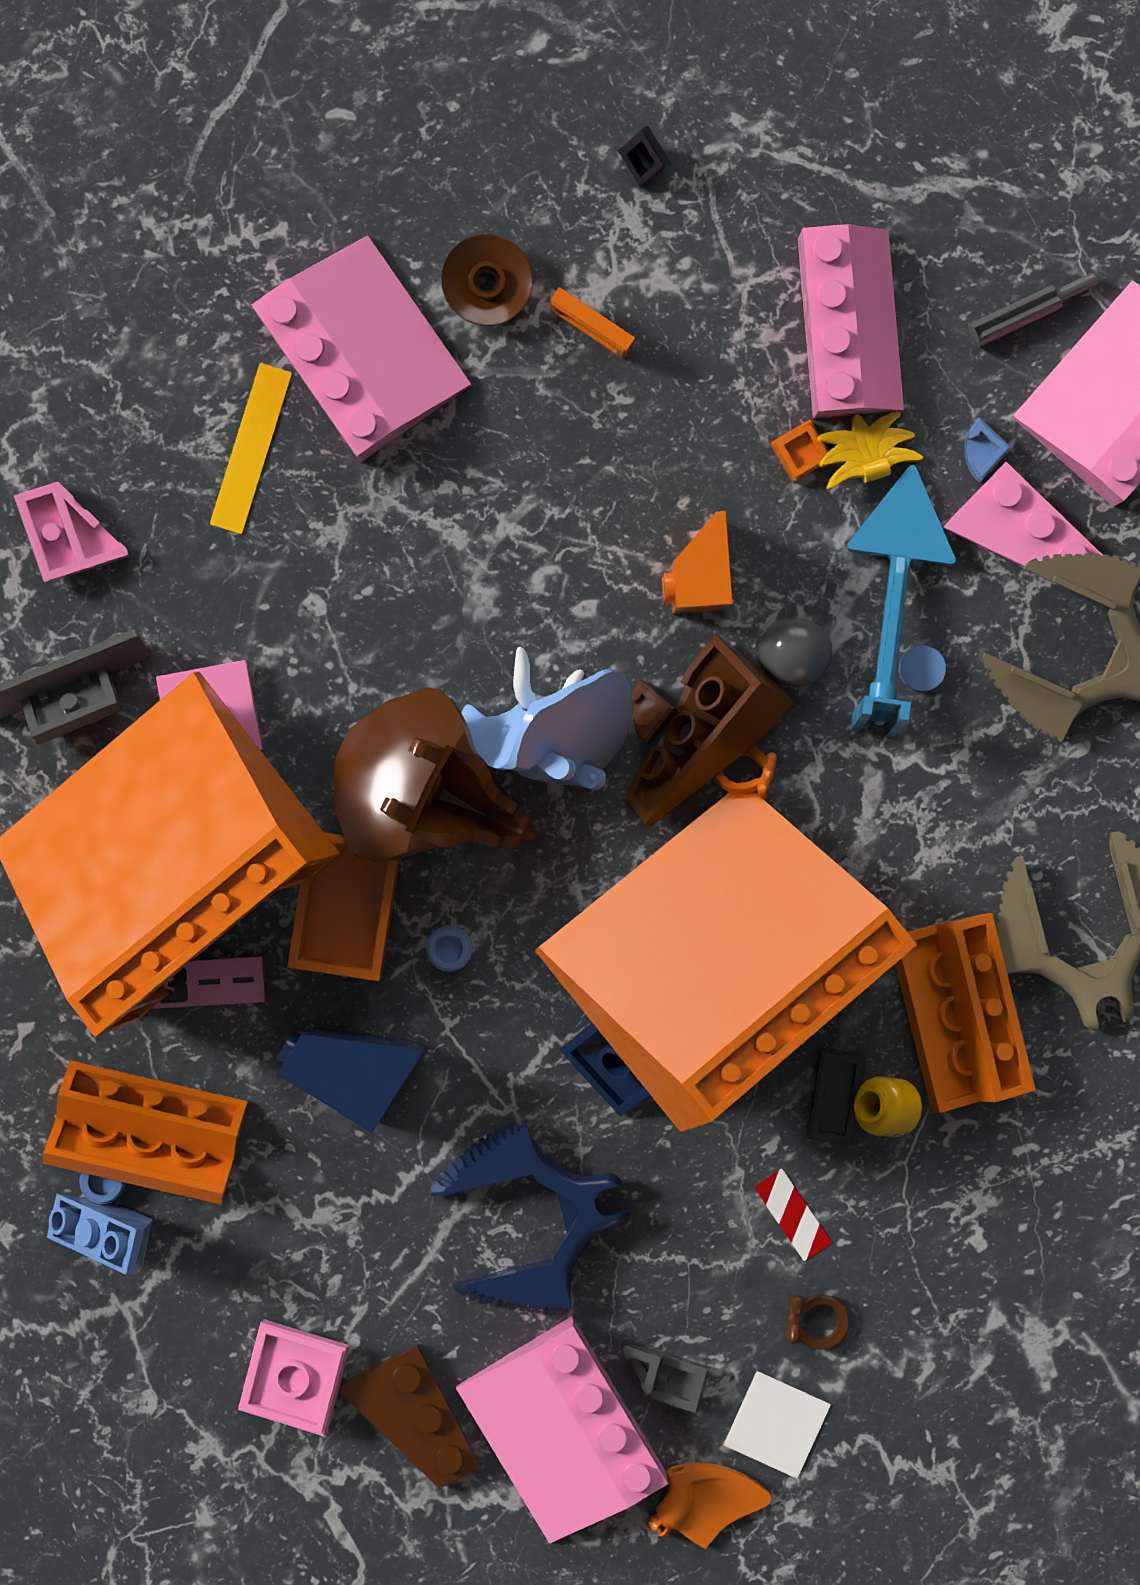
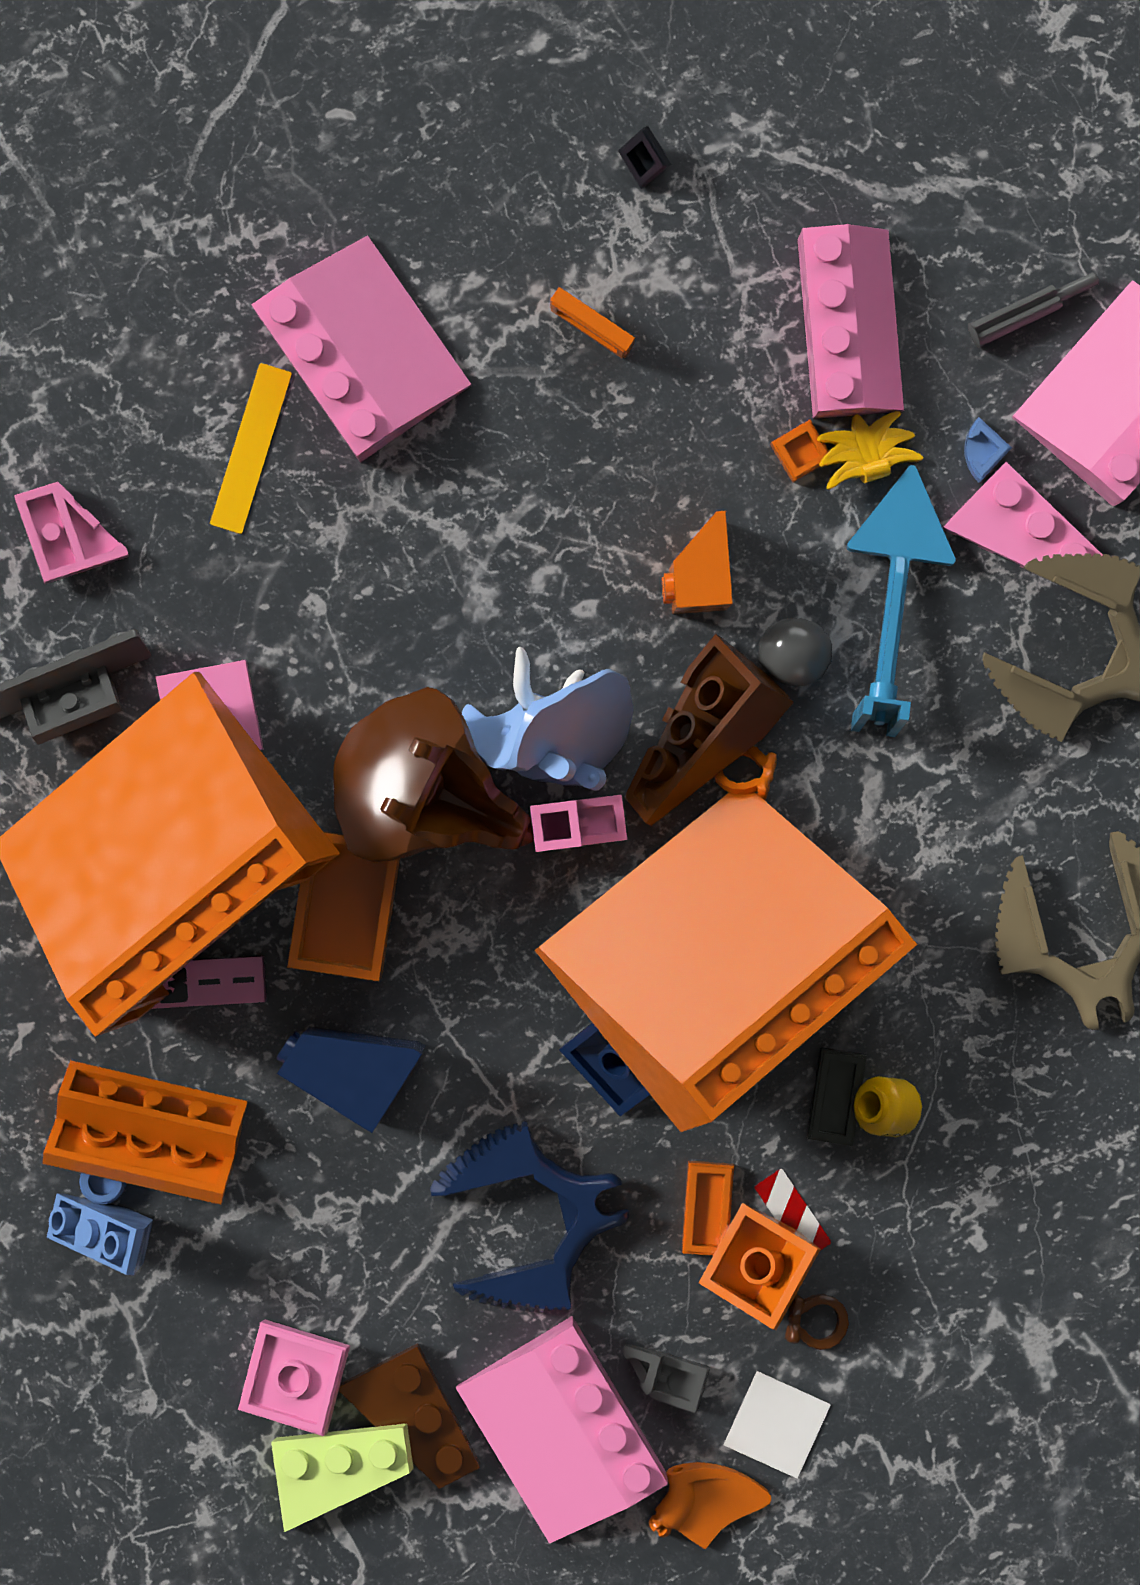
medium blue tile [427,925,472,972] -> none
reddish brown dish [441,234,532,326] -> none
reddish brown tile [632,680,678,744] -> none
orange slope [895,913,1036,1113] -> none
medium blue tile [898,646,946,692] -> none
none -> yellowish green wing [271,1423,414,1532]
none -> bright pink brick [530,795,627,852]
none -> orange tile [682,1161,734,1256]
none -> orange slope [699,1203,821,1330]

